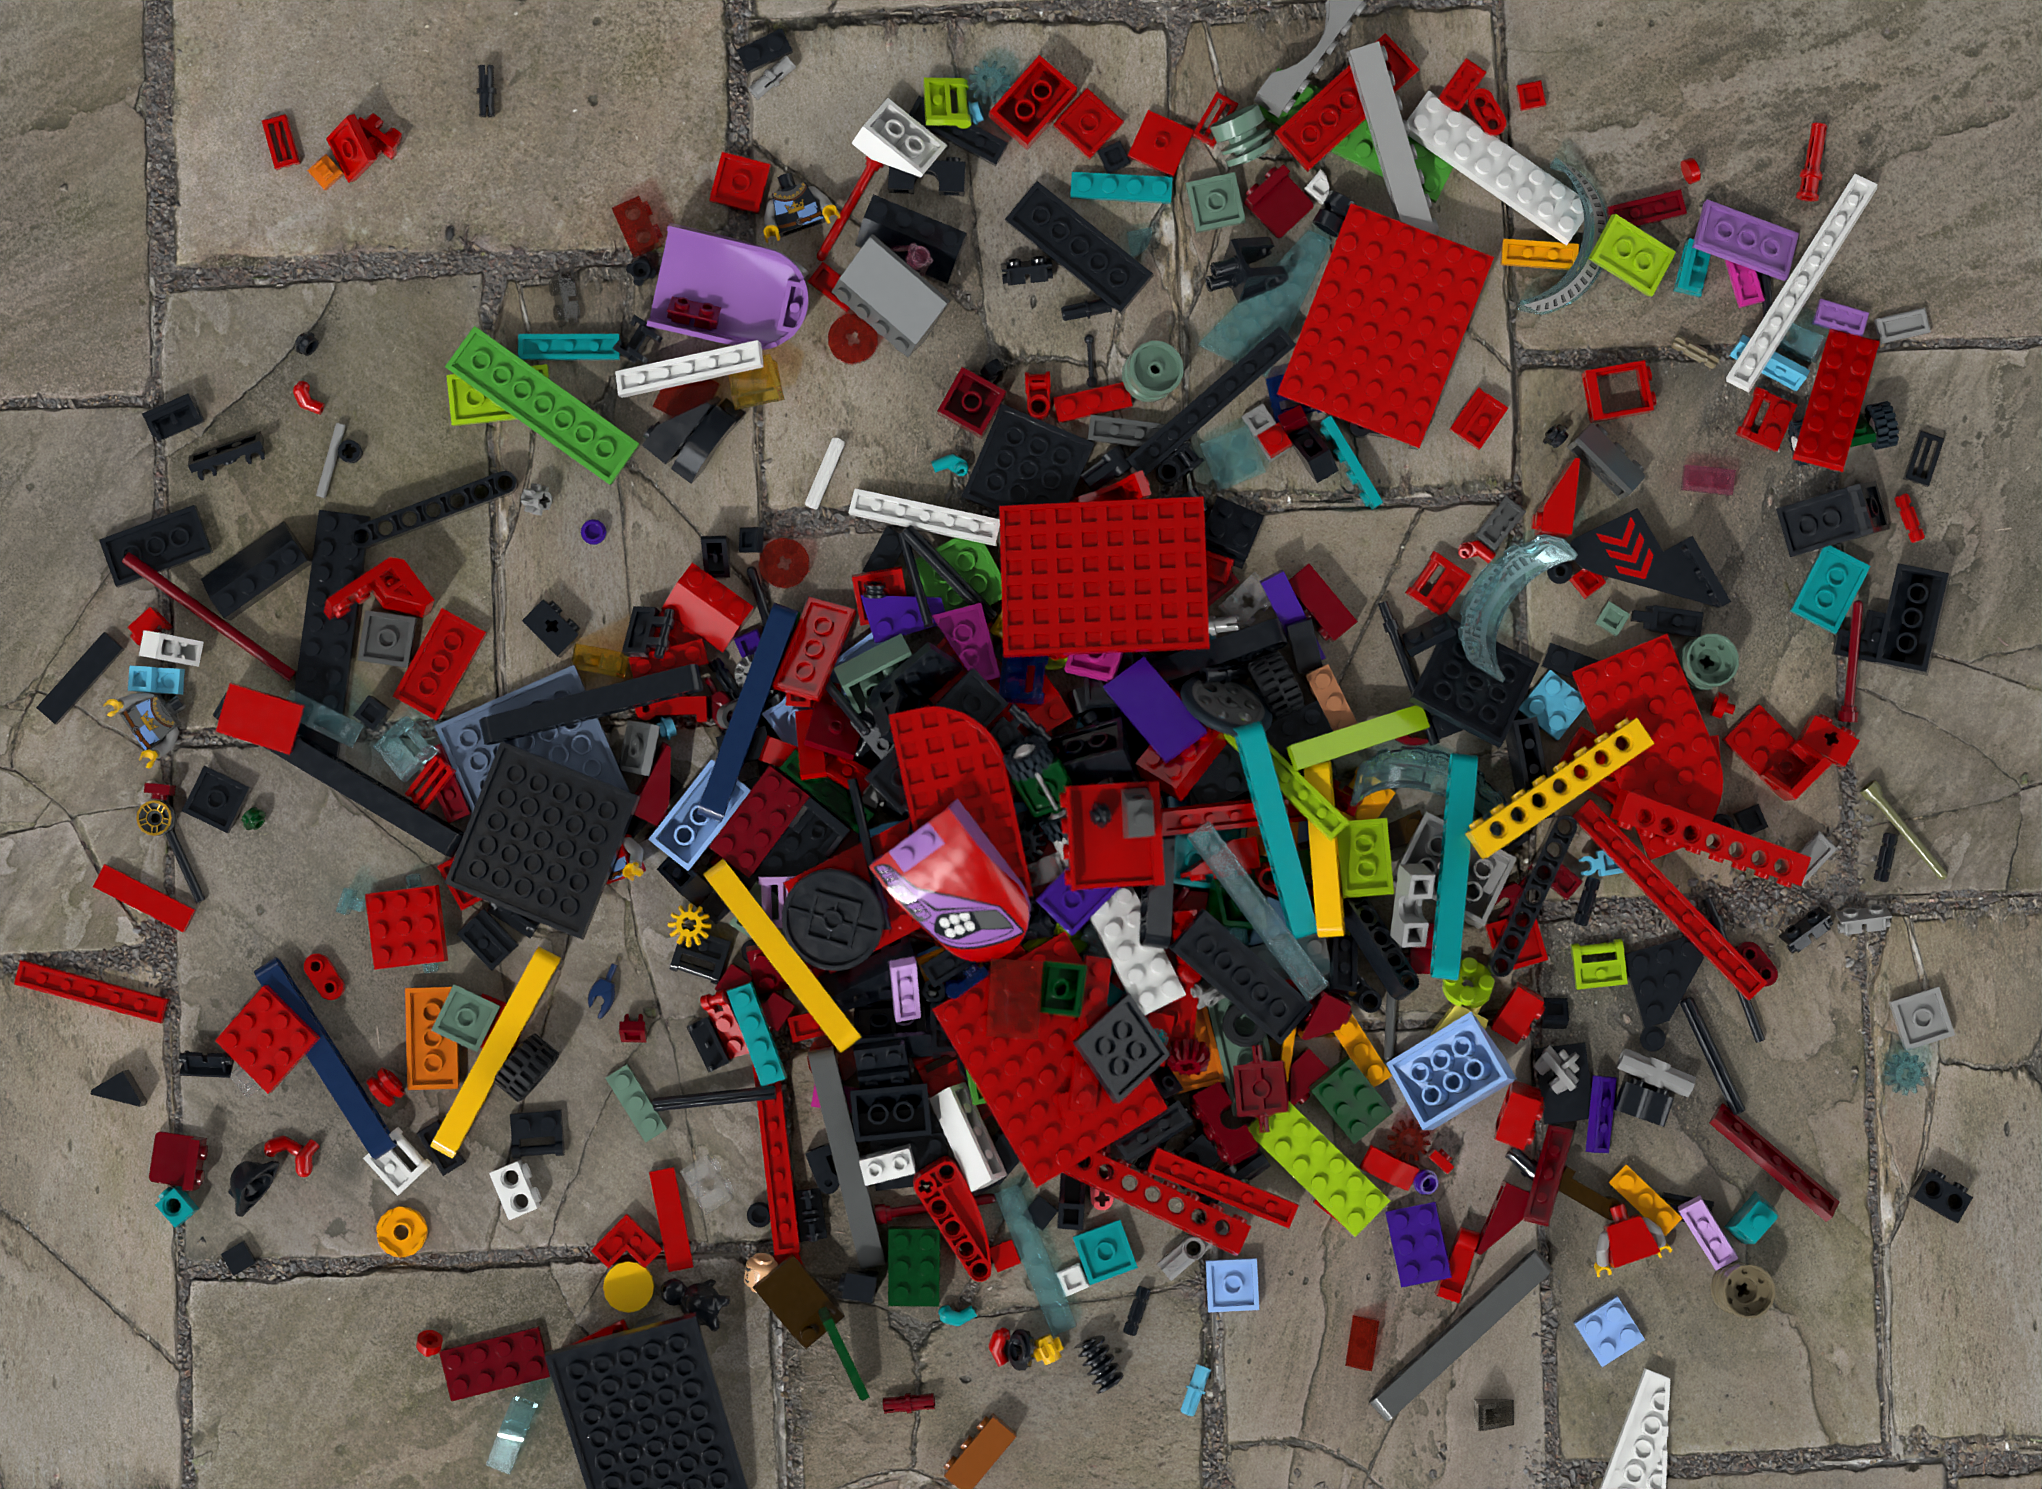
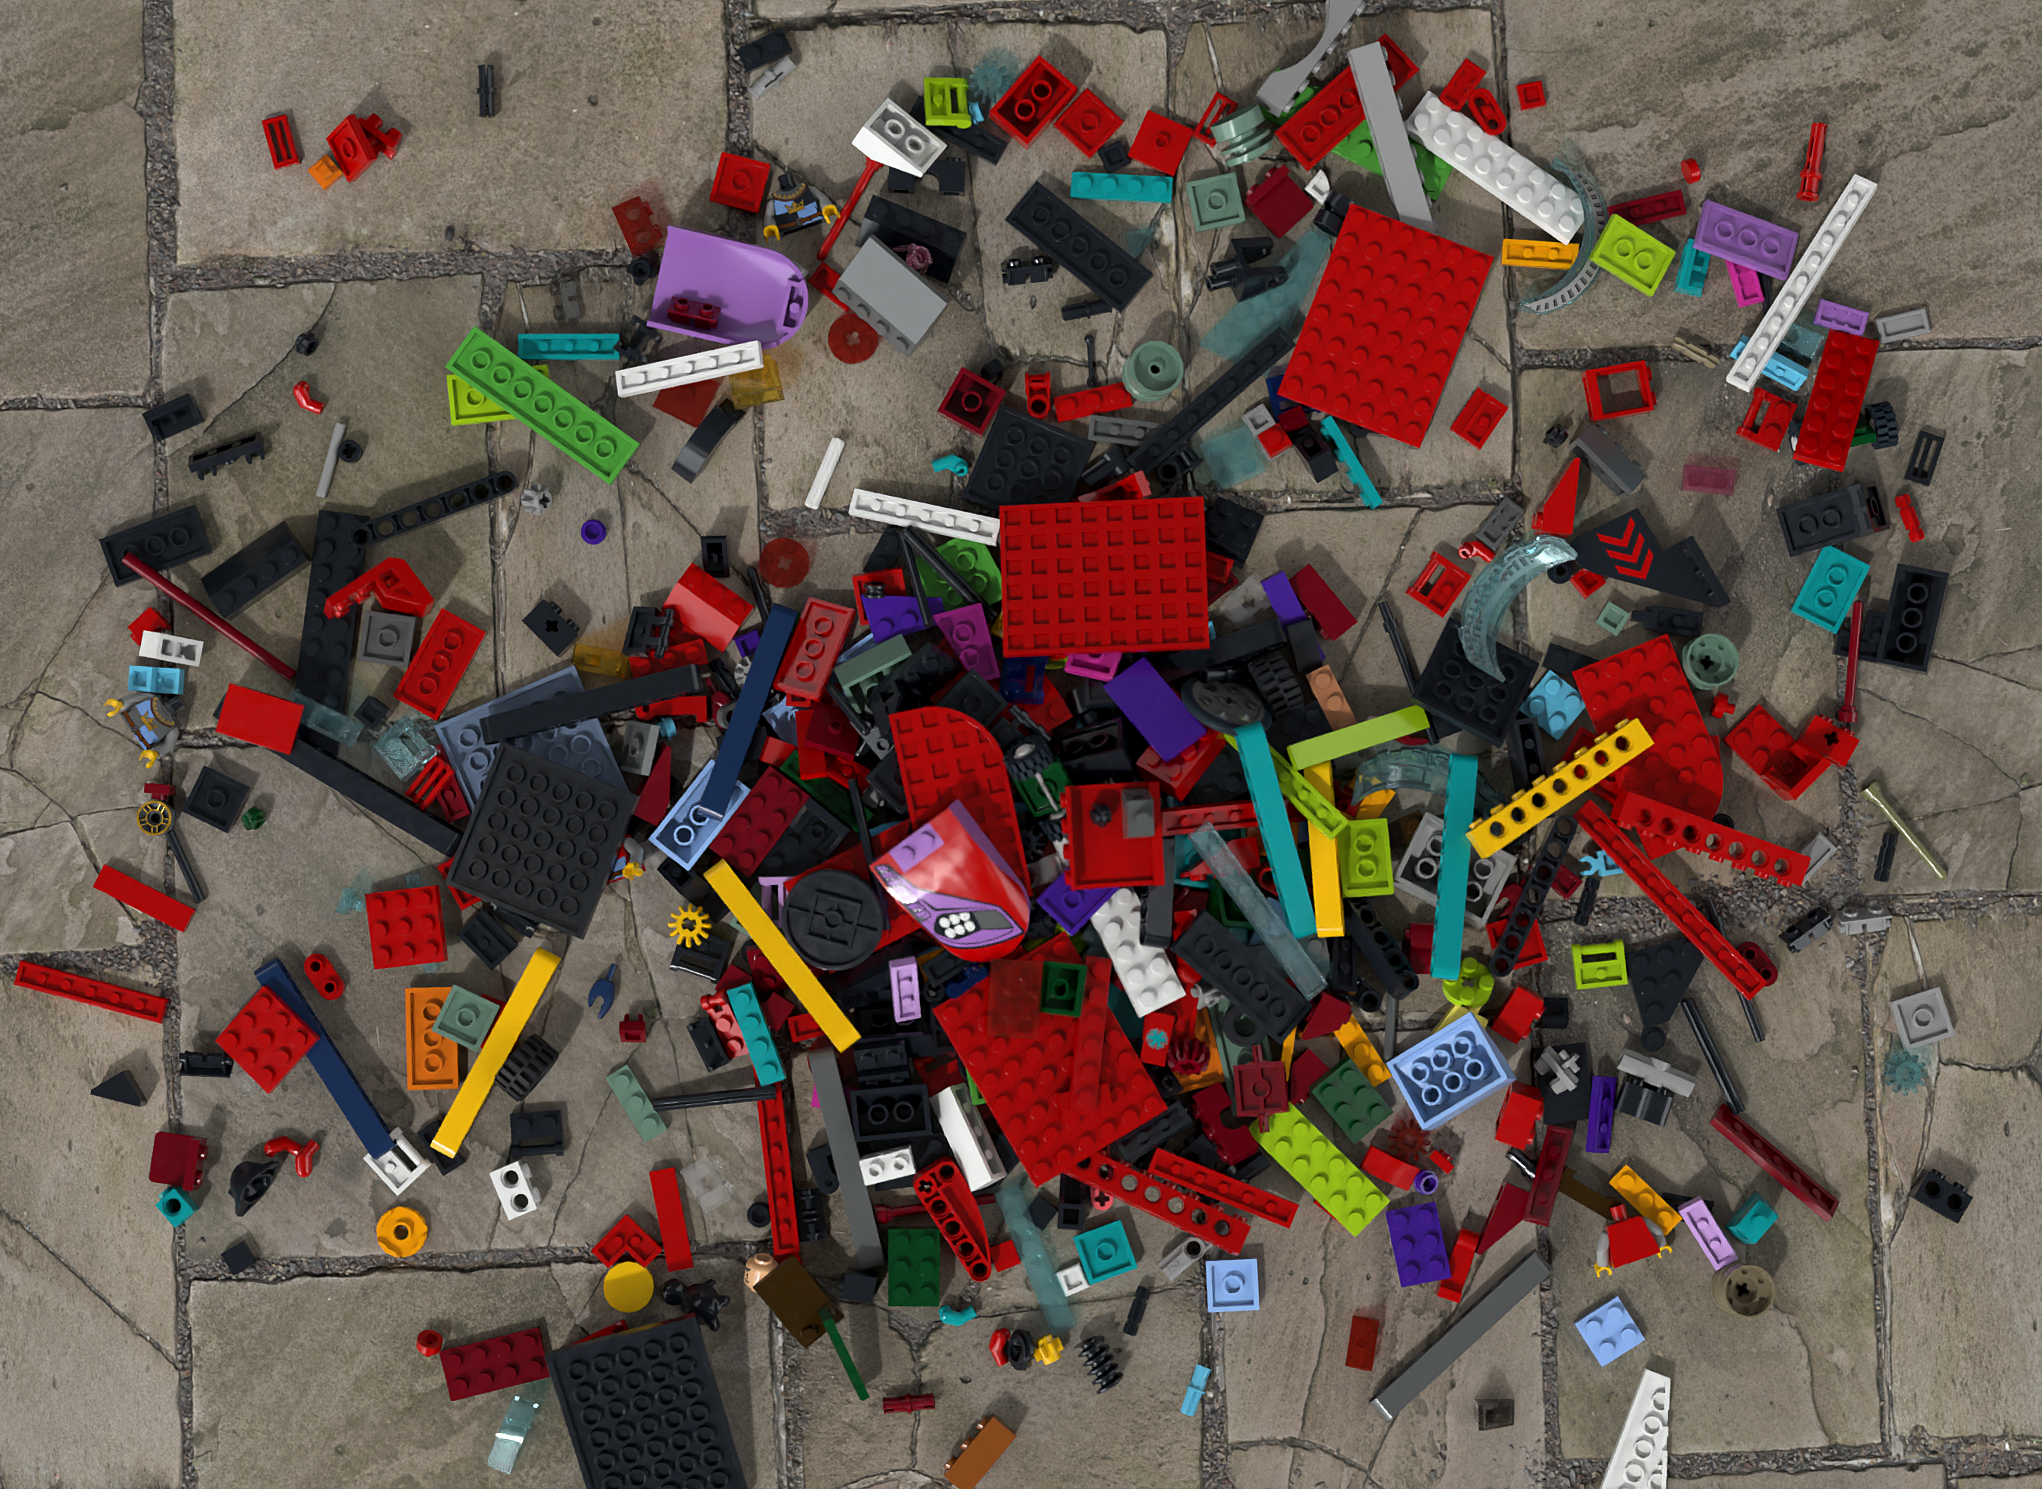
black tile [36,632,124,725] -> none
red wheel [366,1067,406,1107] -> none
black slope [642,396,721,465] -> none
black tile [738,527,764,554] -> none
black plate [1072,994,1171,1103] -> none
light grey pin [1209,615,1240,636] -> none
light grey arch [1390,864,1435,947] -> none
black plate [1402,612,1456,657] -> none
black tile [1734,804,1768,835] -> none

